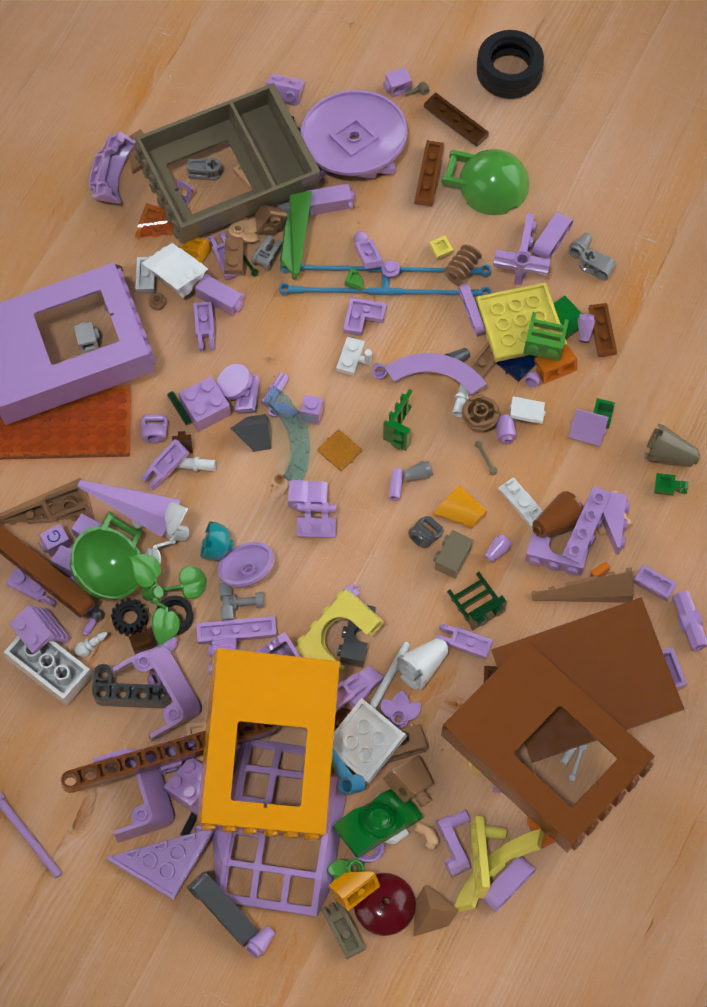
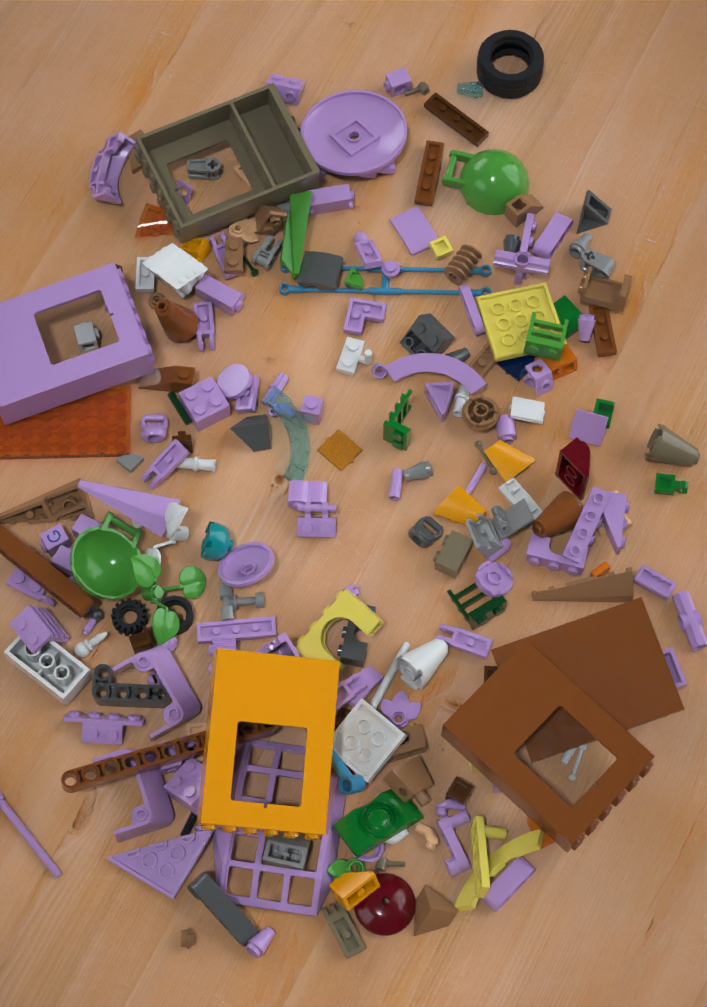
none -> lavender bracket [63,710,145,745]
none -> light grey tile [117,454,144,473]
none -> dark orange slope [138,366,196,393]
none -> dark orange cone [155,299,199,343]
none -> medium nougat plate [181,928,194,949]
none -> light grey slope [262,834,312,871]
none -> dark grey slope [297,251,343,290]
none -> dark tan hand [375,858,405,872]
none -> lavender piece [390,206,438,256]
none -> dark grey slope [399,313,455,355]
none -> lavender slope [424,382,454,423]
none -> lavender arm [435,799,466,817]
none -> reddish brown panel [445,776,474,805]
none -> clear light blue cone [457,81,483,99]
none -> lavender bar [465,463,488,495]
none -> light grey hinge [465,514,503,558]
none -> lavender tile [474,561,513,597]
none -> light orange slope [484,440,536,482]
none -> light grey hinge [491,498,534,540]
none -> dark grey cone [503,234,521,253]
none -> medium nougat slope [504,194,544,227]
none -> lavender bracket [525,359,554,397]
none -> dark red slope [555,437,590,501]
none -> dark grey slope [576,190,612,234]
none -> medium nougat panel [578,266,632,312]

